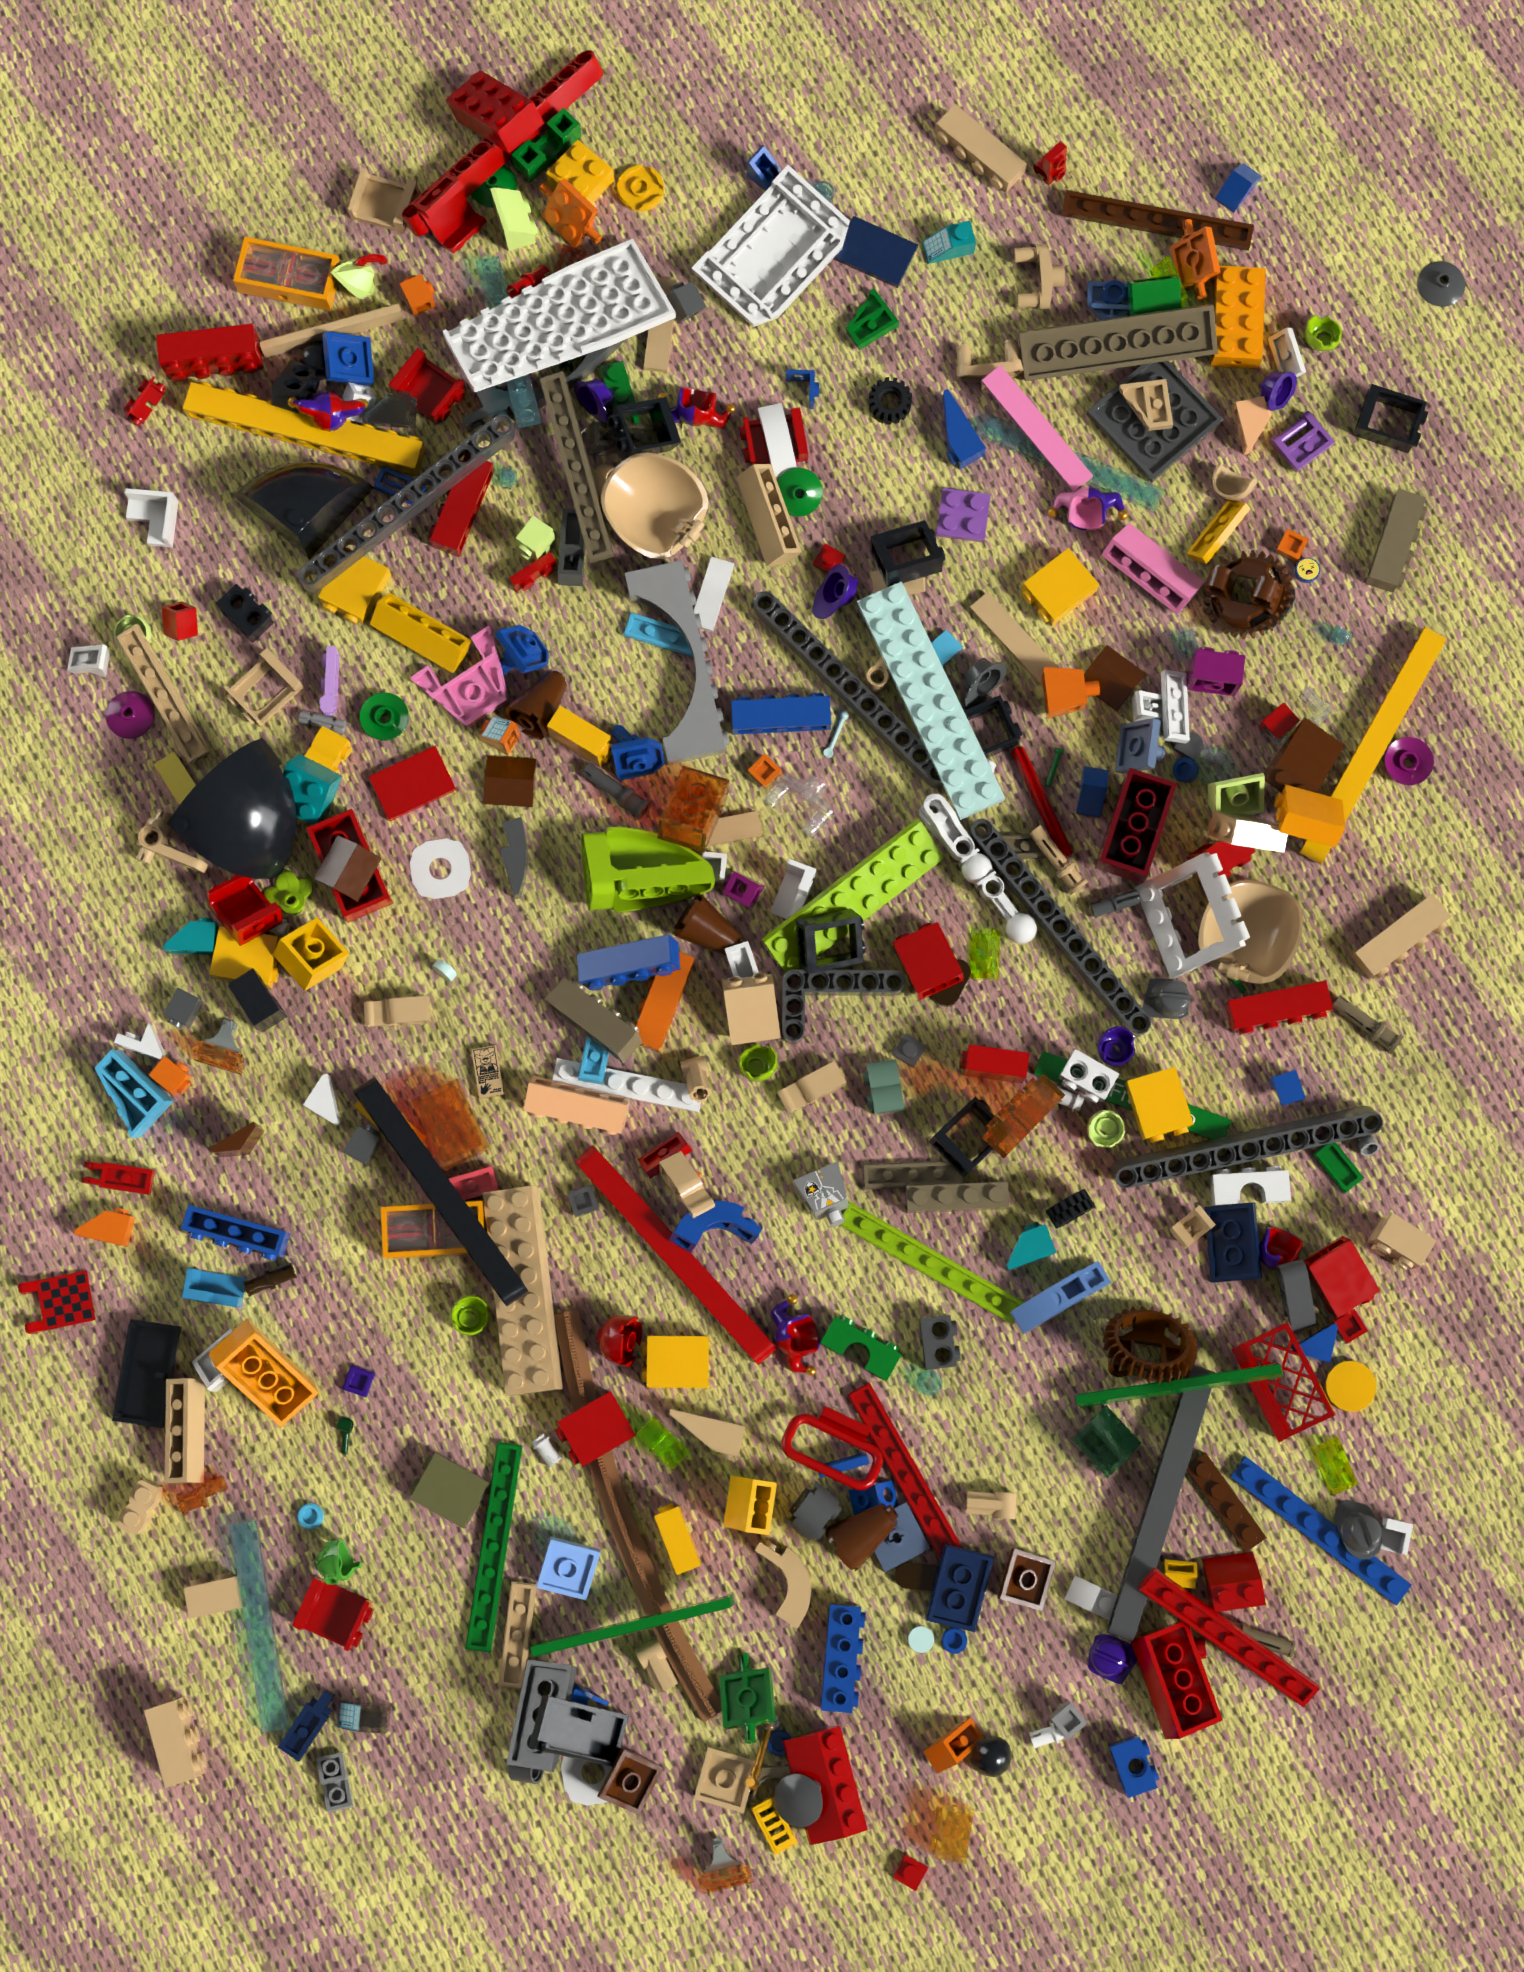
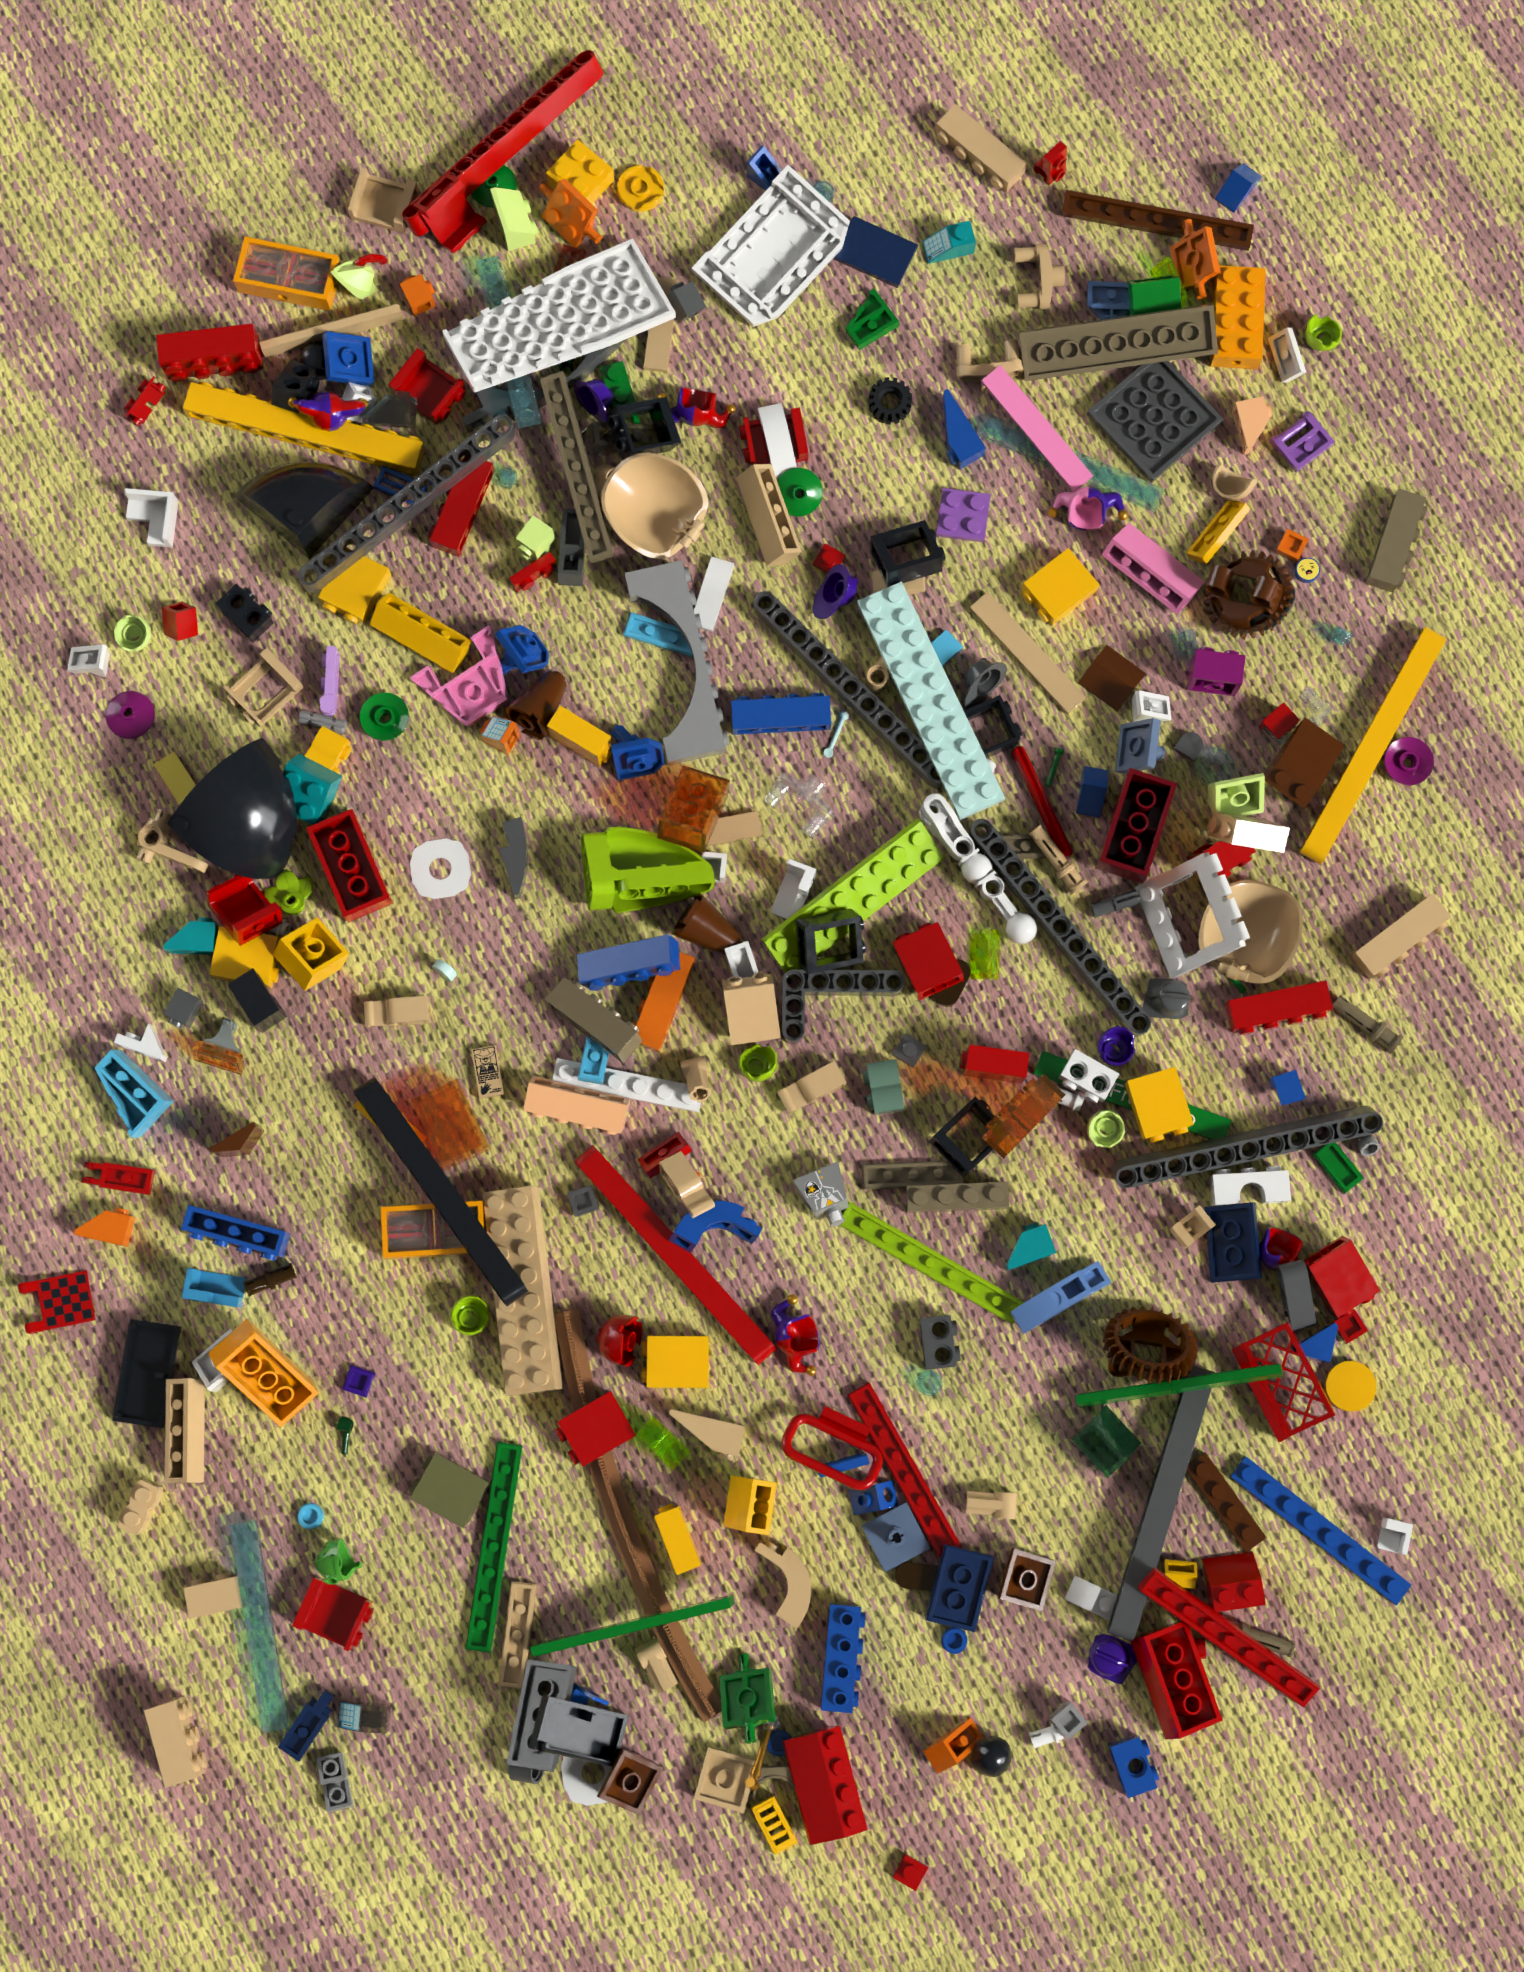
tan tile [115,624,212,764] -> none
orange brick [148,1056,192,1096] -> none
clear orange connector [176,1475,228,1516] -> none
white slope [303,1074,341,1126] -> none
reddish brown slope [313,835,382,902] -> none
dark grey brick [343,1125,383,1166] -> none
red tile [368,746,456,821] -> none
red brick [446,70,544,154] -> none
coral plate [449,1166,499,1201] -> none
reddish brown slope [484,756,537,807] -> none
red pin [507,264,551,298] -> none
green arch [512,108,582,183] -> none
white pin [532,1433,562,1467] -> none
clear light blue piece [534,1518,575,1557] -> none
light blue plate [536,1536,600,1600] -> none
dark grey pin [581,762,652,820] -> none
clear orange piece [698,1838,754,1894] -> none
magenta brick [723,871,765,908] -> none
orange plate [747,753,782,789] -> none
dark grey dish [774,1774,823,1827] -> none
dark grey brick [784,1480,842,1541] -> none
blue bracket [786,370,819,409] -> none
green arch [820,1315,902,1381] -> none
reddish brown cone [825,1503,899,1571] -> none
light aqua tile [908,1626,934,1653] -> none
clear yellow brick [929,1802,974,1864] -> none
orange torso [1041,667,1100,719] -> none
black tyre [1046,1189,1095,1229] -> none
blue tile [1102,280,1127,304] -> none
tan wing [1119,379,1173,431] -> none
white tile [1161,669,1190,744] -> none
blue tile [1173,758,1199,783] -> none
dark purple piece [1259,371,1297,411] -> none
light orange brick [1274,784,1346,847] -> none
clear neon green slope [1310,1436,1358,1495] -> none
dark grey piece [1334,1499,1382,1559] -> none
black window [1353,384,1428,453] -> none
tan brick [1367,1213,1437,1270] -> none
dark grey dish [1418,261,1465,307] -> none

